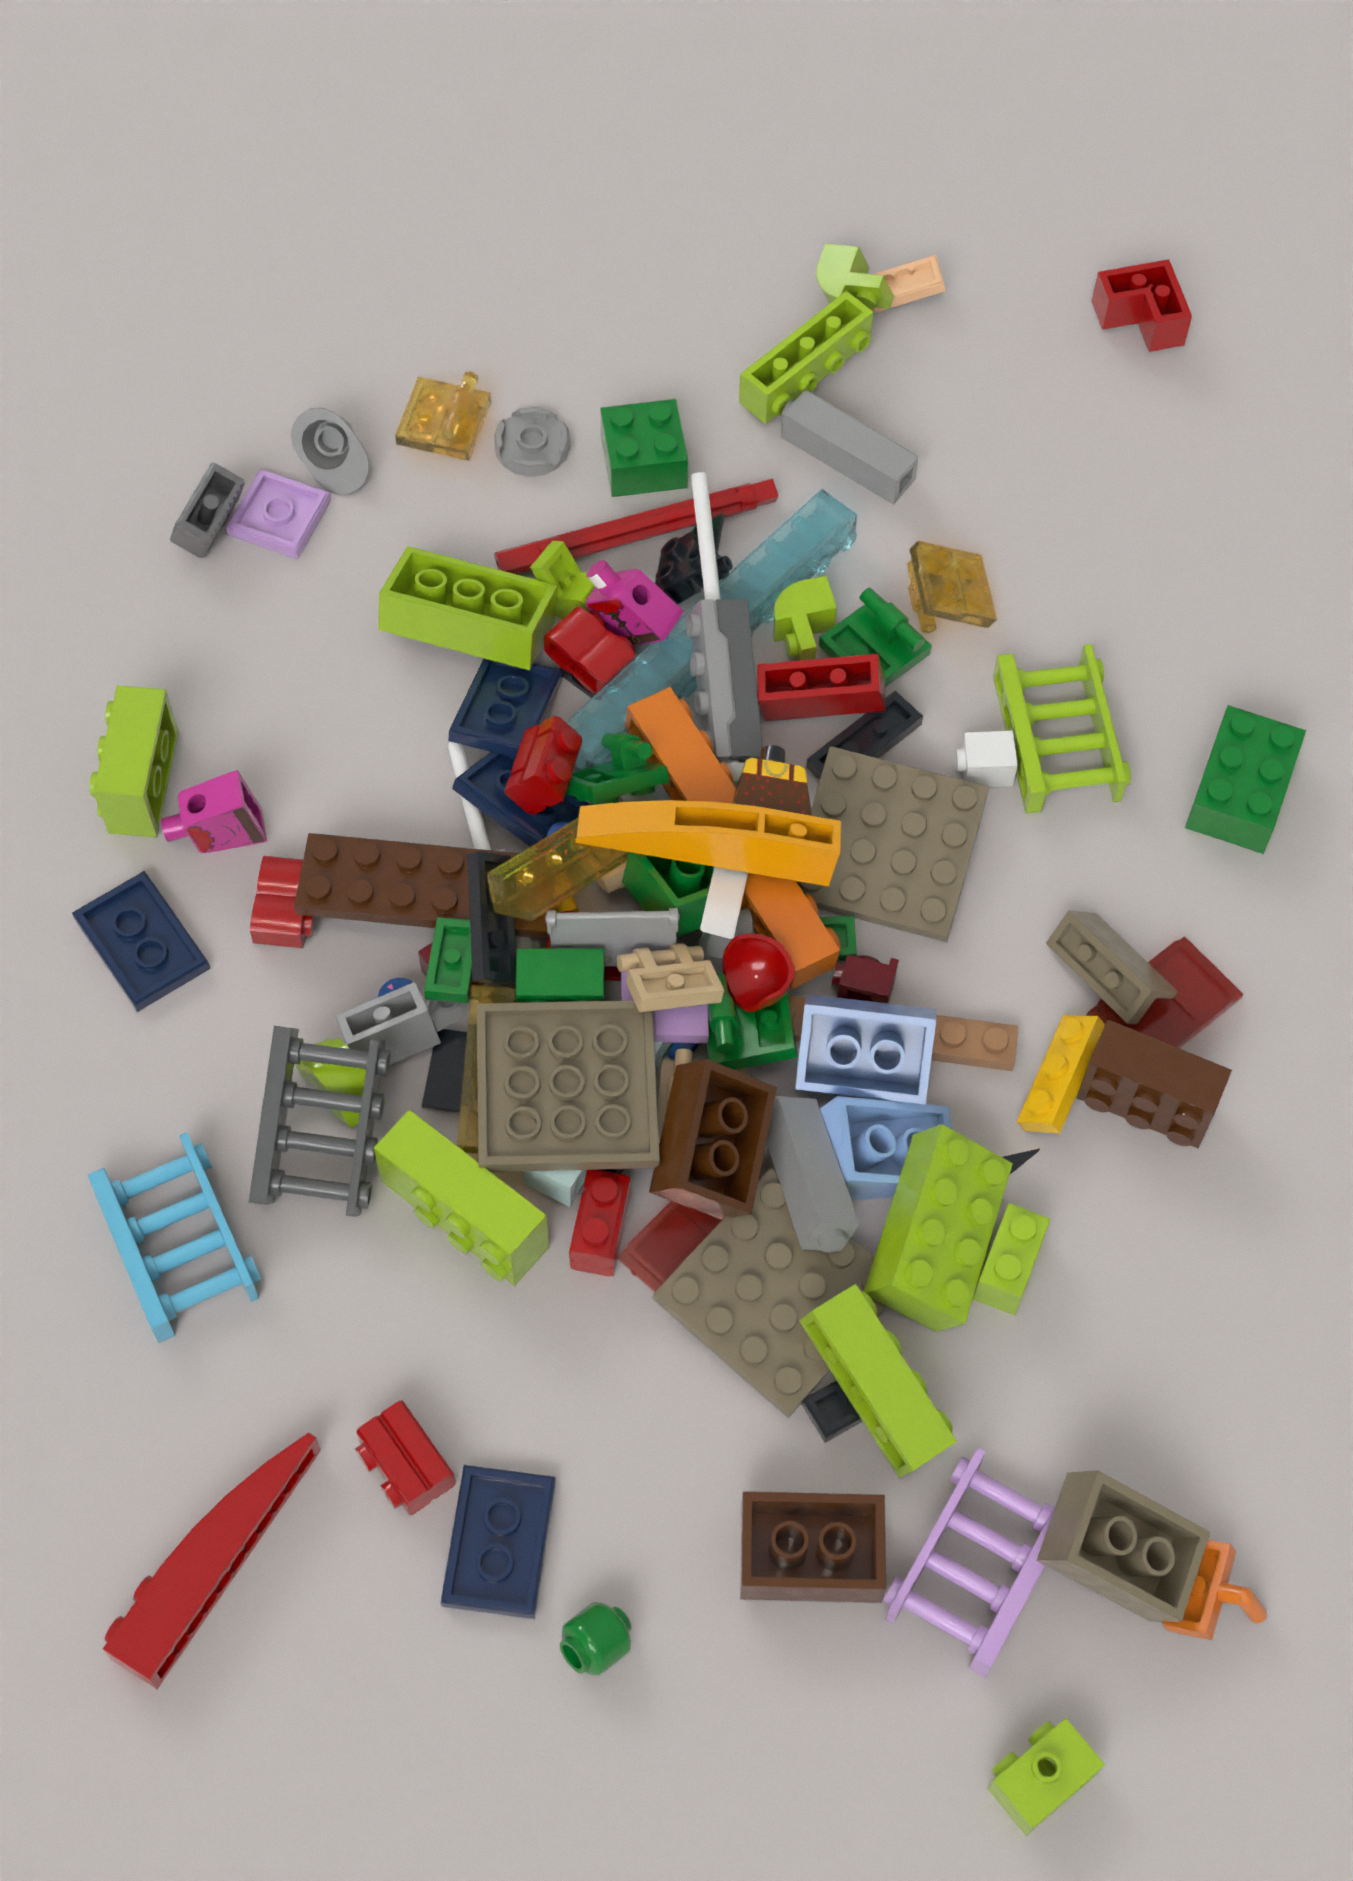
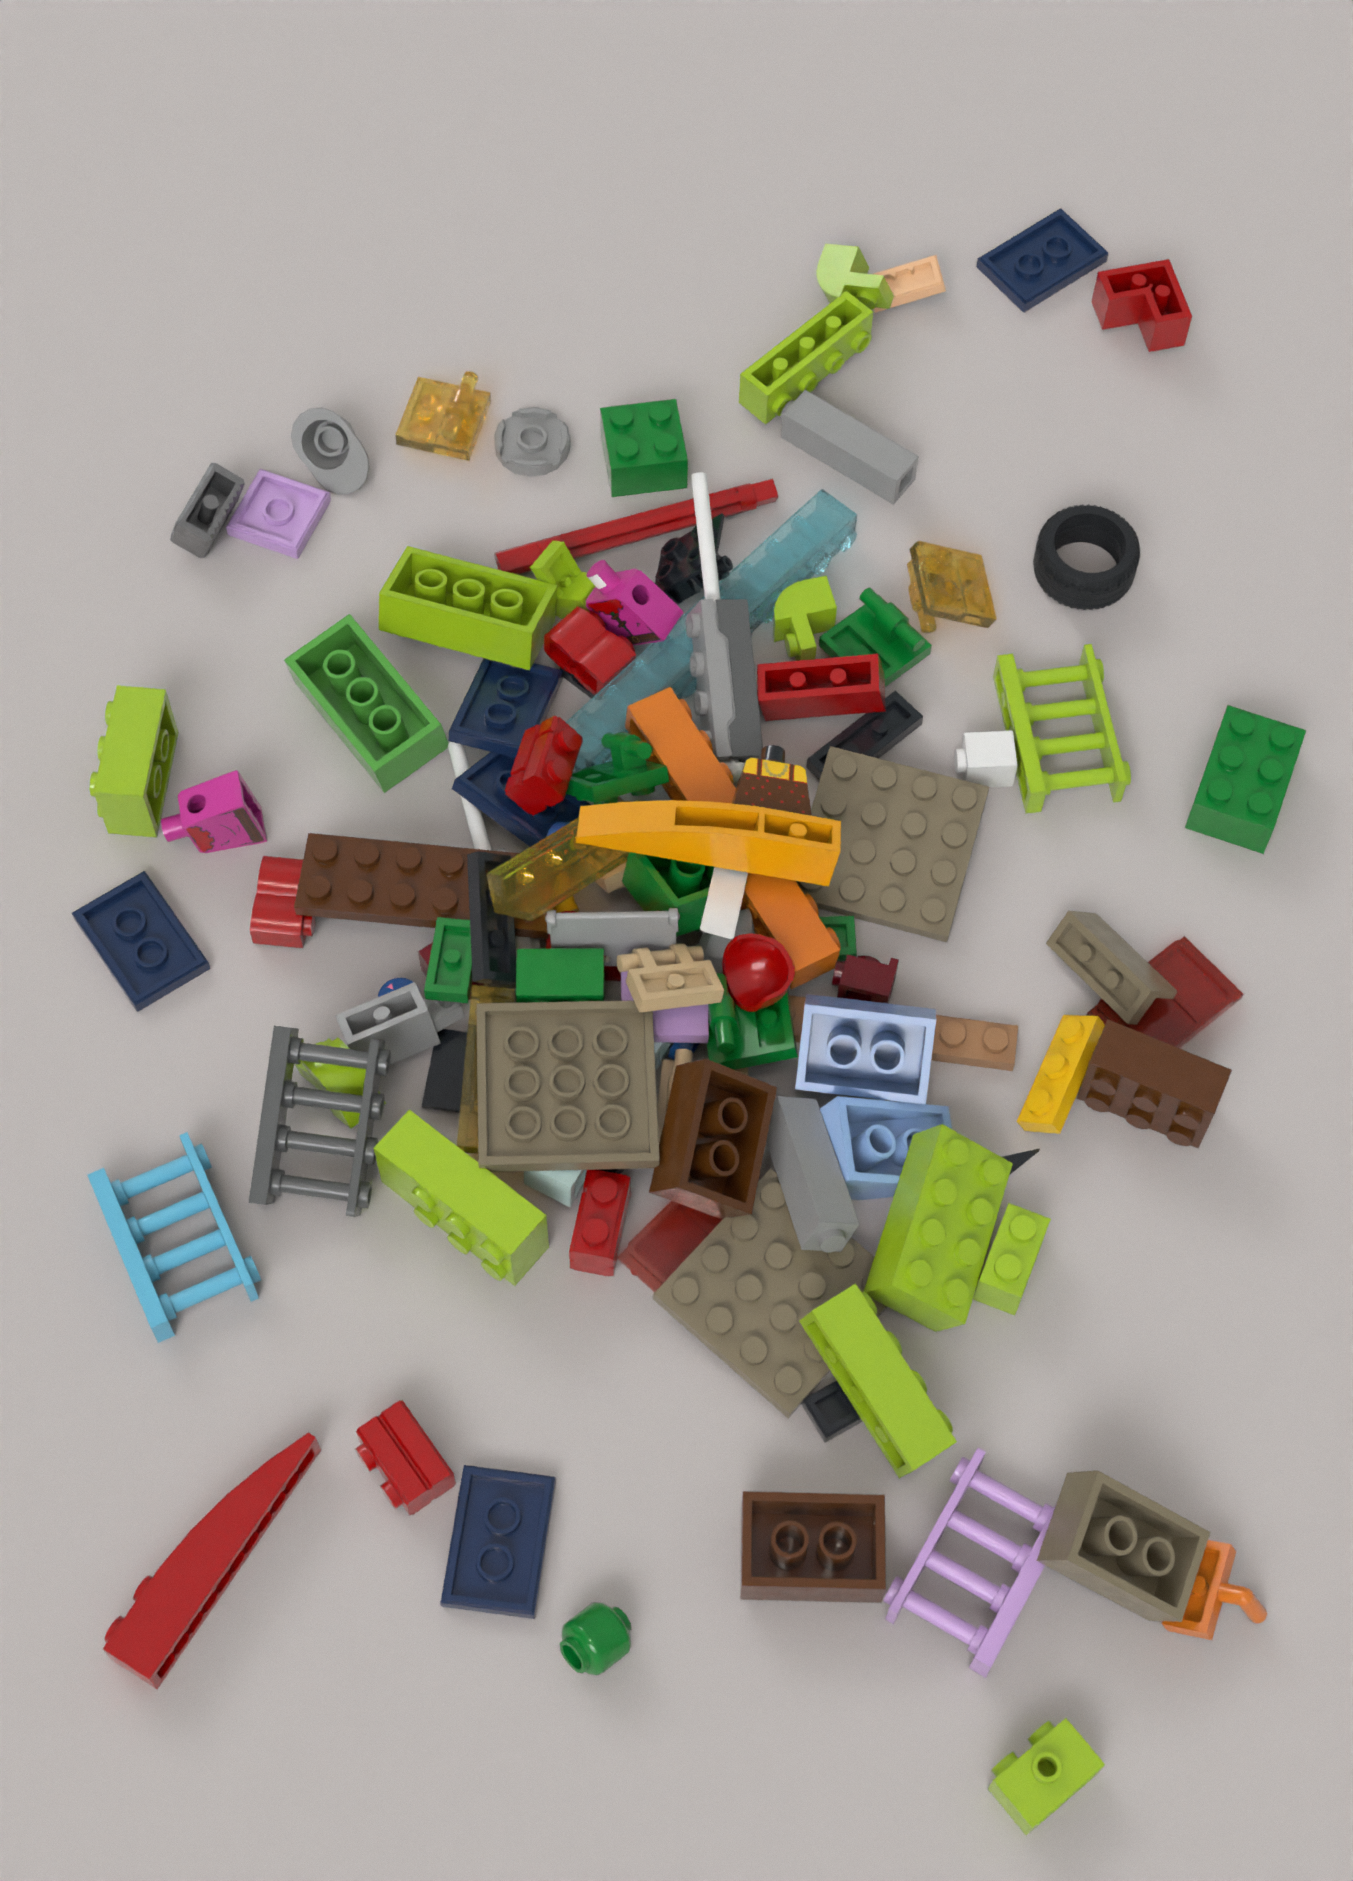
none -> bright green brick [284,614,448,793]
none -> dark blue tile [976,208,1109,313]
none -> black tyre [1033,505,1140,610]

